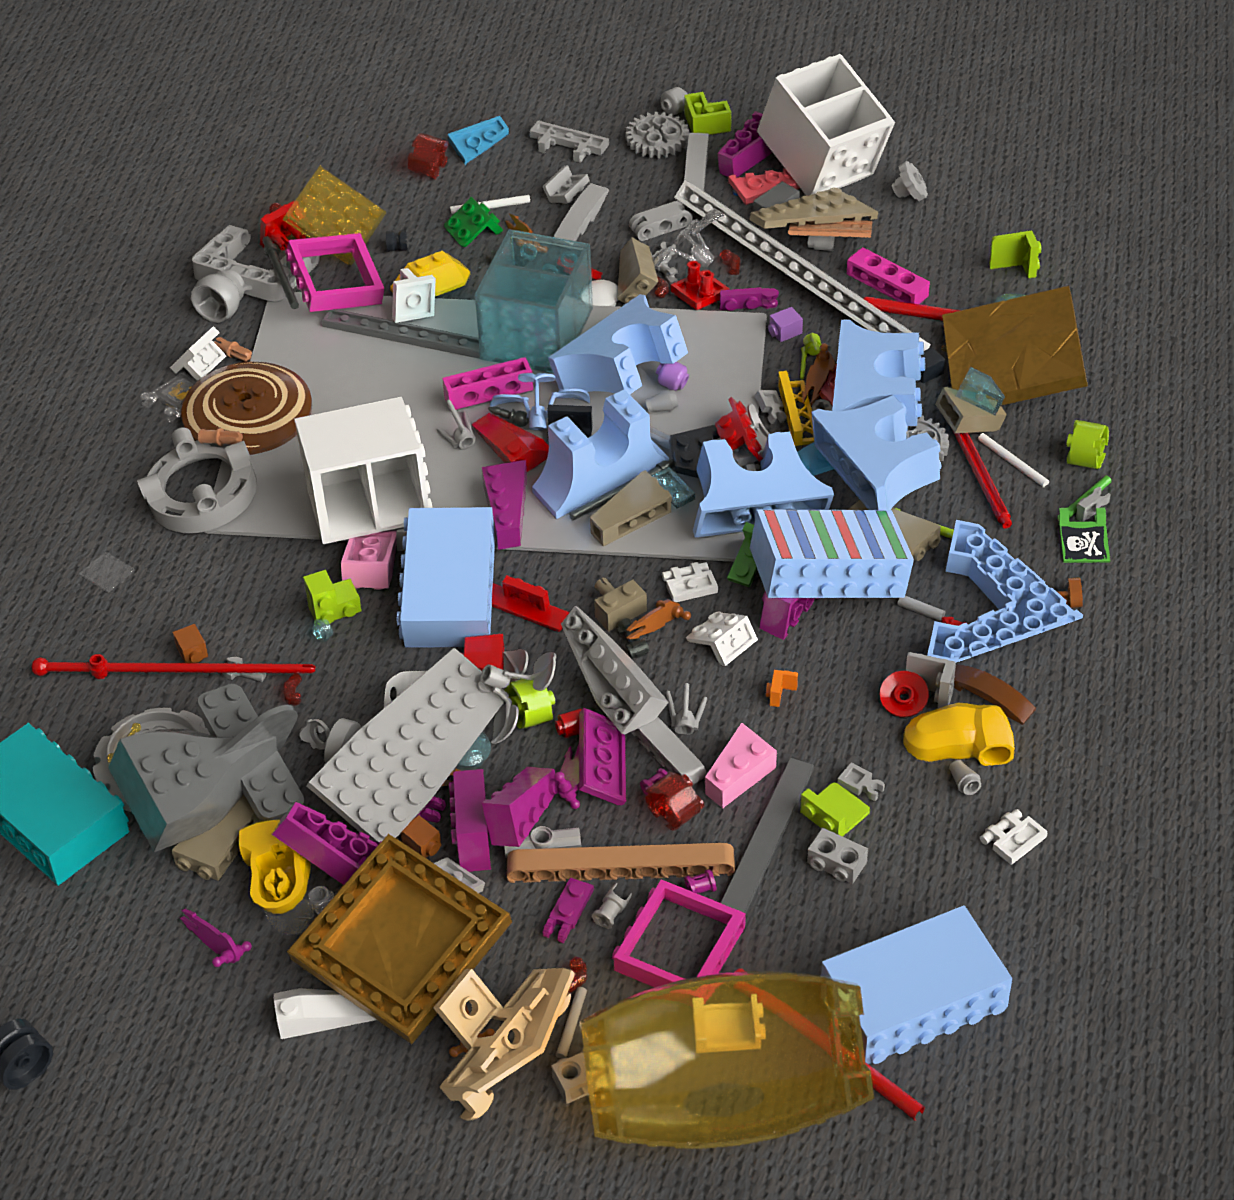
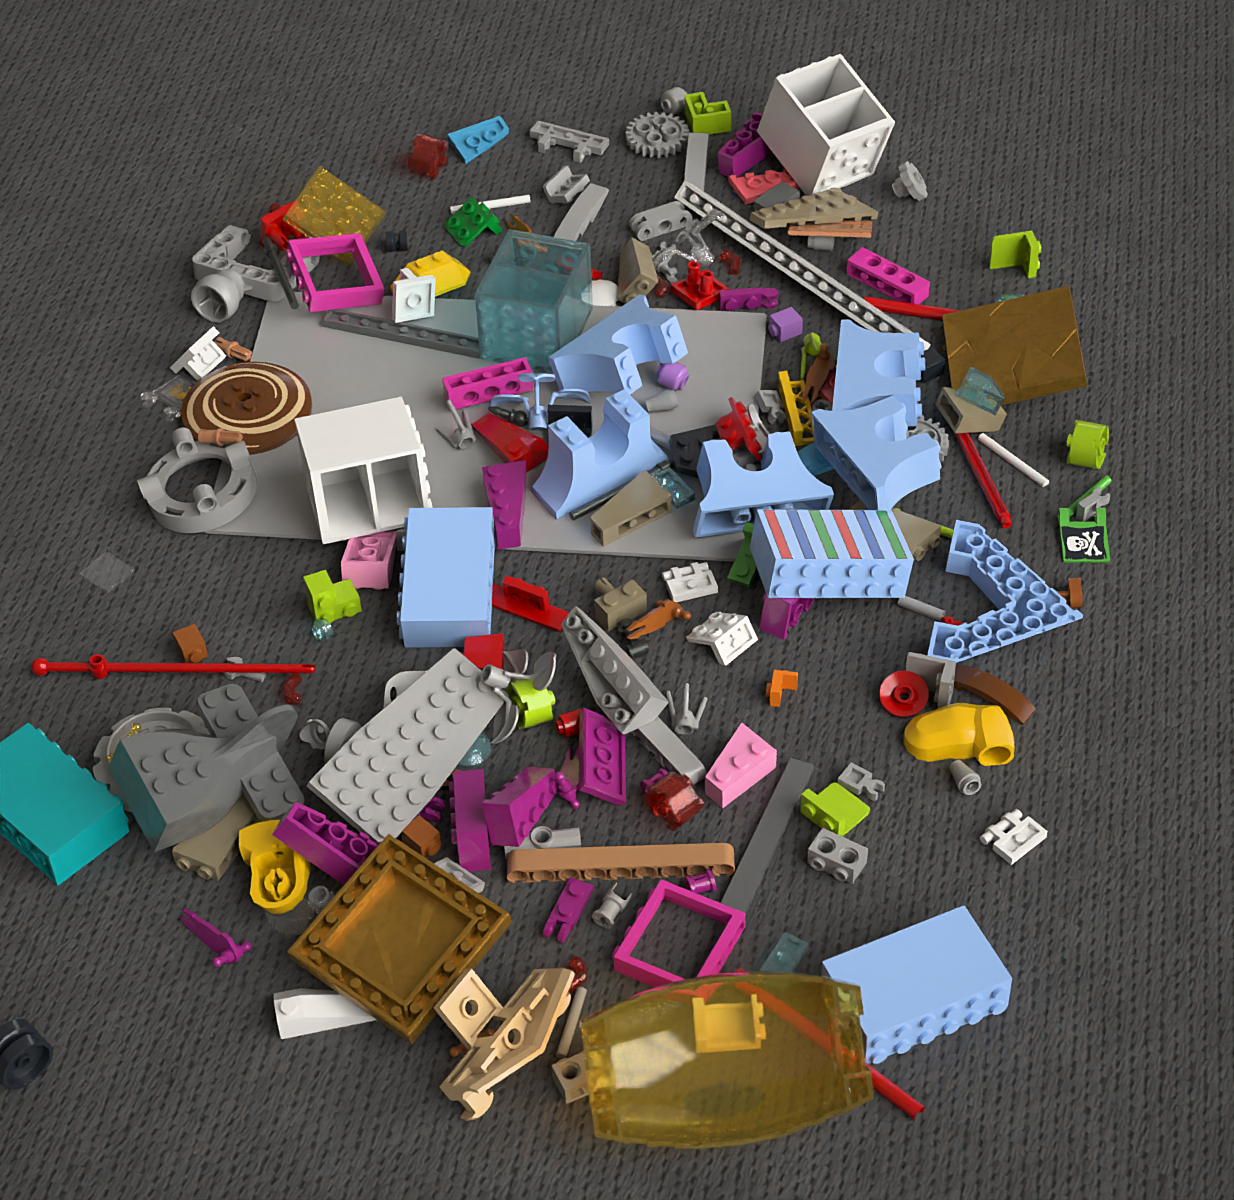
none -> clear light blue plate [759,932,808,987]

